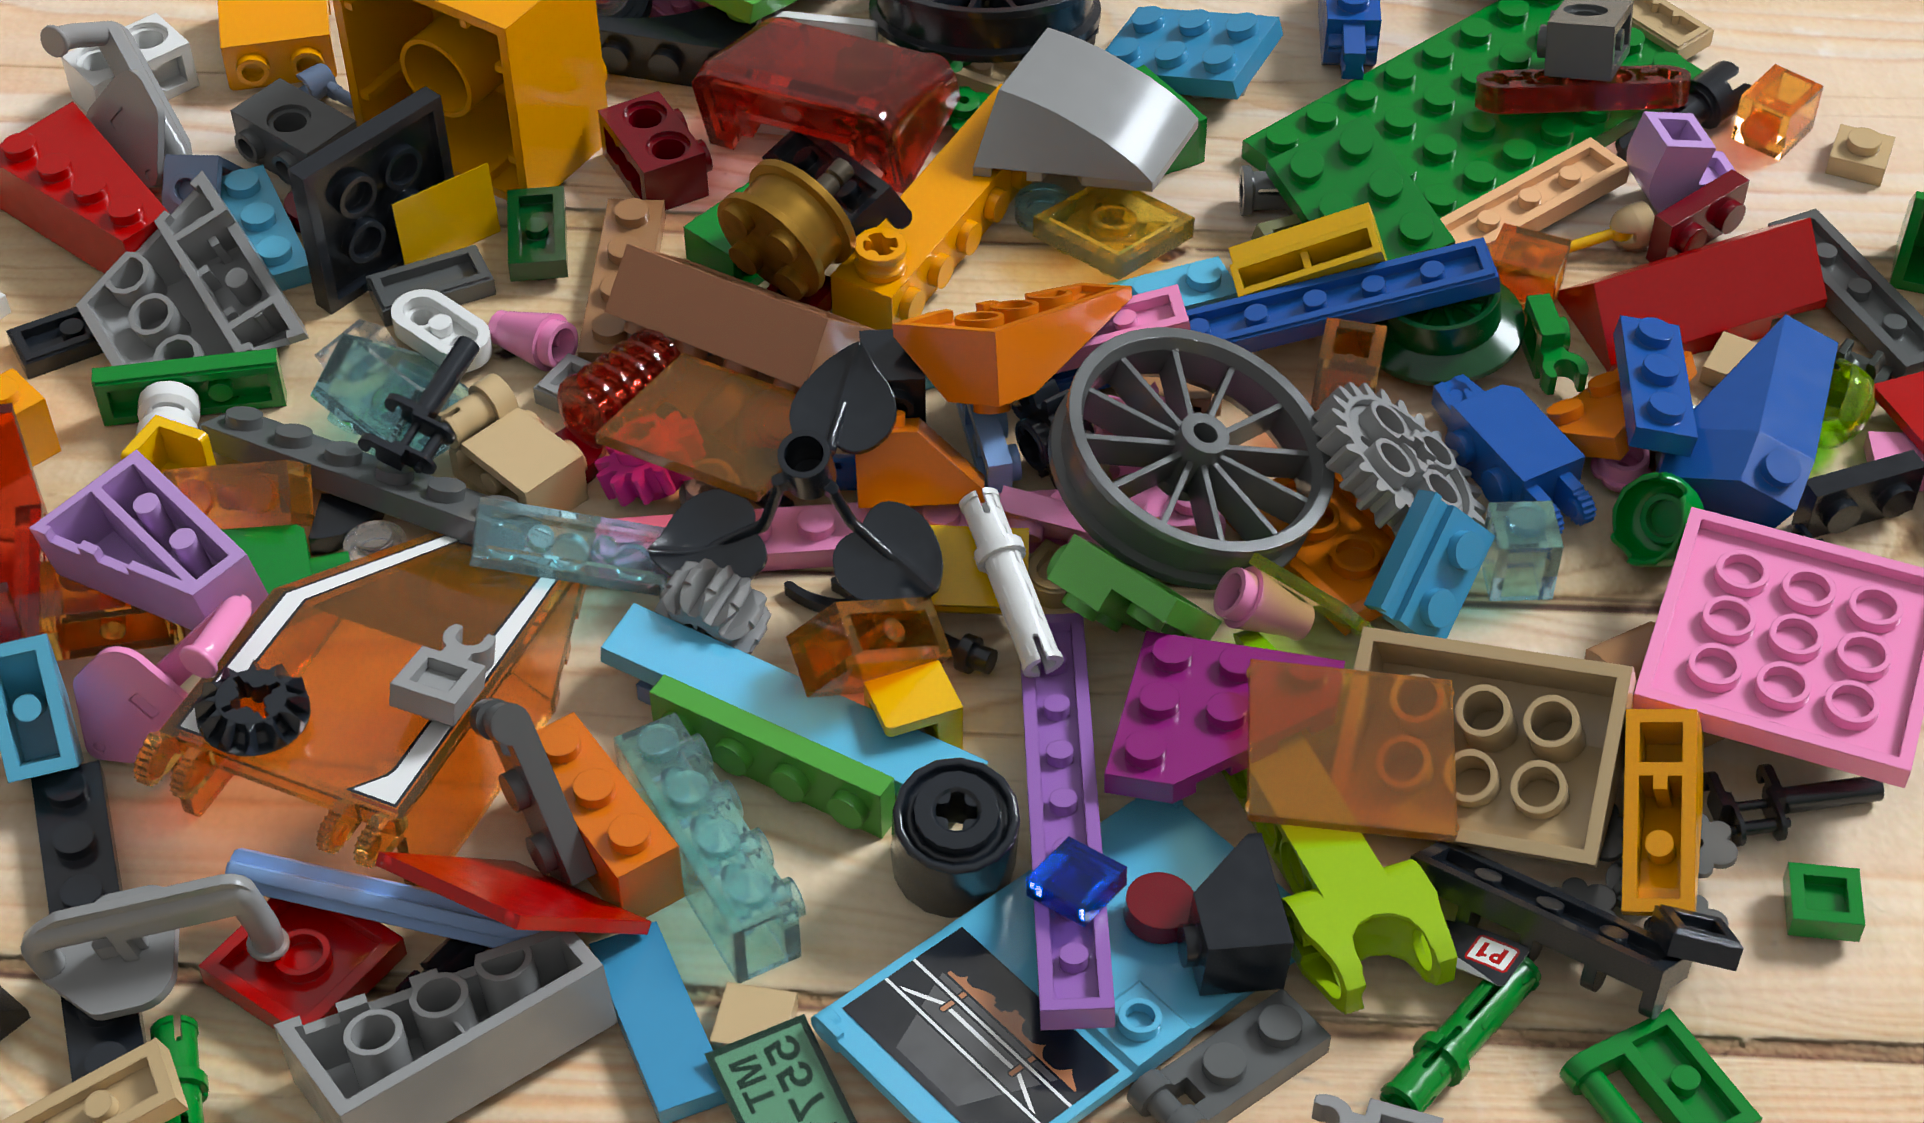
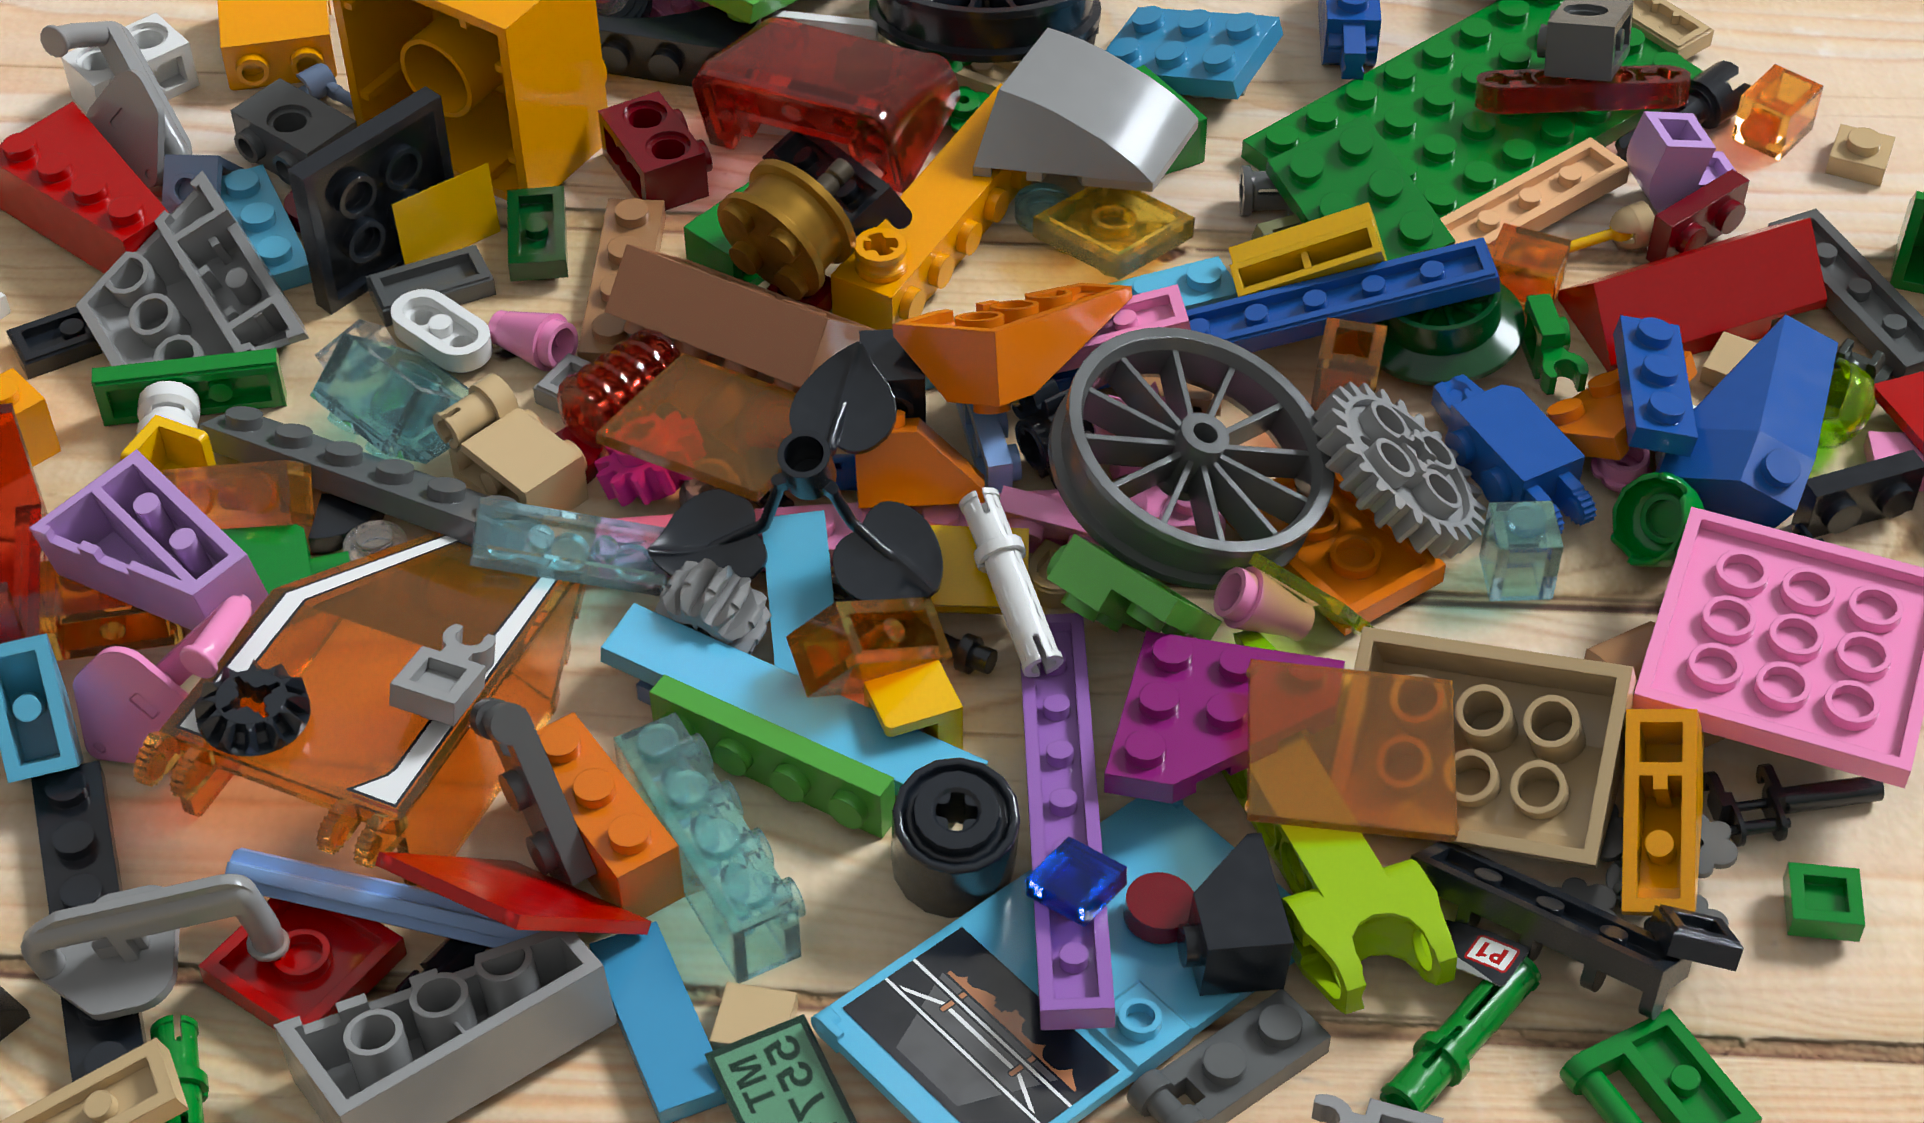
black piece [357,336,480,475] -> none
dark azure plate [1363,489,1495,639] -> none
none -> medium azure tile [762,510,844,690]

